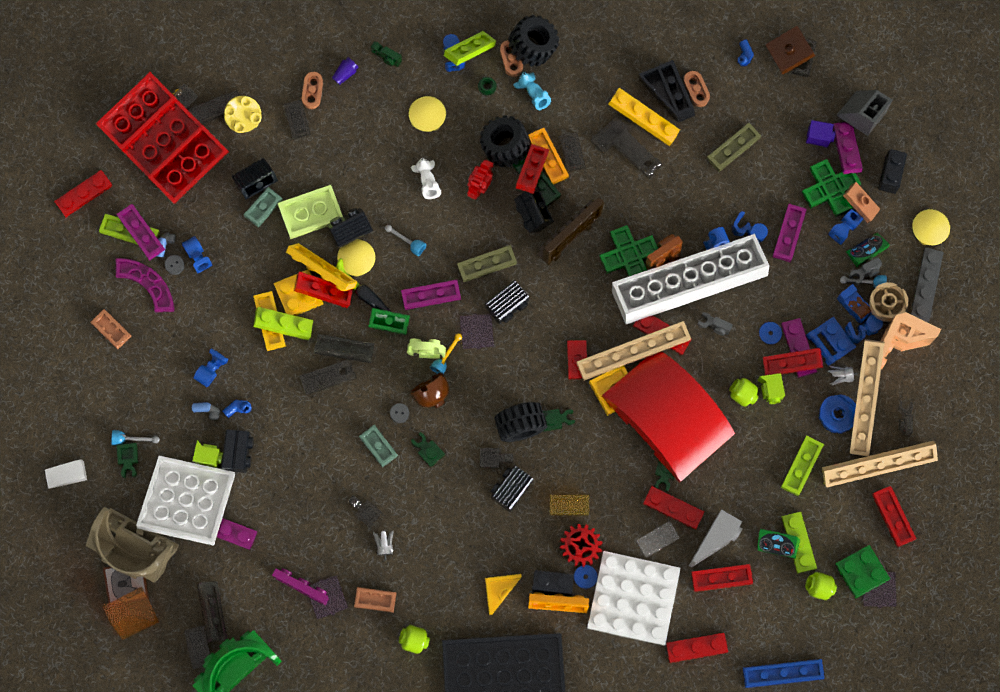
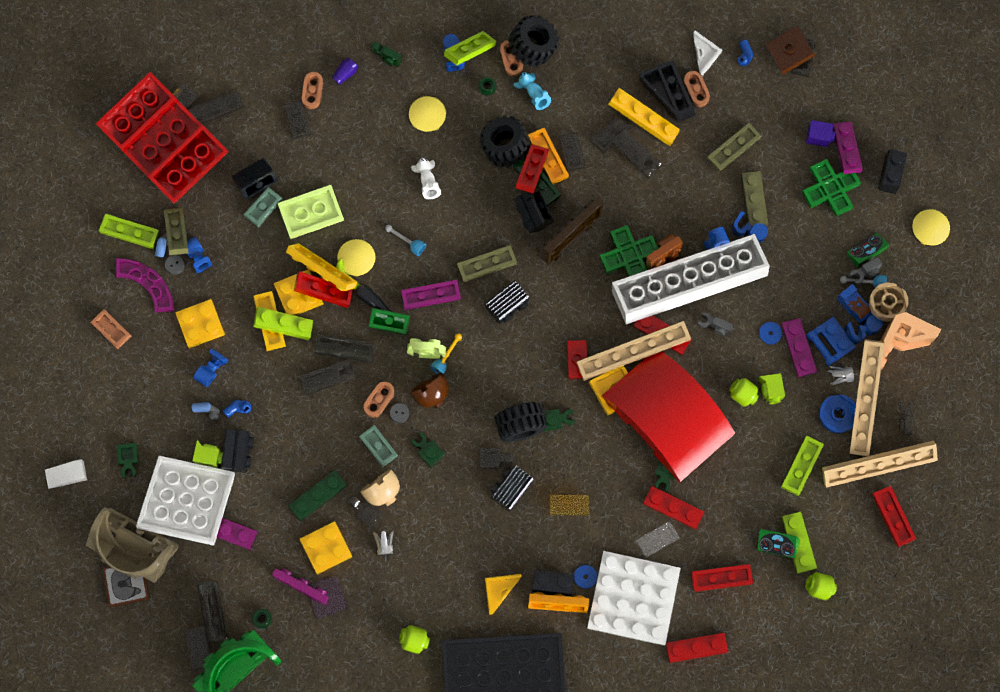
red plate [54,170,113,217] -> none
clear orange slope [102,586,159,640] -> none
hinge [112,430,160,446] -> none
magenta plate [116,204,165,261] -> none
light yellow dish [224,96,261,133] -> none
black brick [327,208,373,248] -> none
nougat plate [354,587,396,613] -> none
piece [460,313,494,350] -> none
red gear [467,159,494,200] -> none
red gear [560,524,603,567] -> none
light grey slope [688,510,743,568] -> none
blue tile [742,659,825,688] -> none
red plate [763,348,823,376] -> none
magenta plate [772,204,807,262] -> none
blue leg [828,209,864,245] -> none
green plate [835,545,890,599] -> none
dark grey slope [837,90,893,136] -> none
nougat plate [843,182,880,223] -> none
piece [863,572,896,609] -> none
dark grey plate [910,247,944,323] -> none
none -> olive plate [164,208,188,255]
none -> yellow plate [175,299,225,348]
none -> dark green plate [252,609,272,629]
none -> dark green plate [288,470,347,521]
none -> yellow plate [300,521,352,574]
none -> tan cylinder [360,469,400,506]
none -> nougat plate [364,382,394,418]
none -> white tile [693,31,722,76]
none -> olive plate [741,171,768,226]

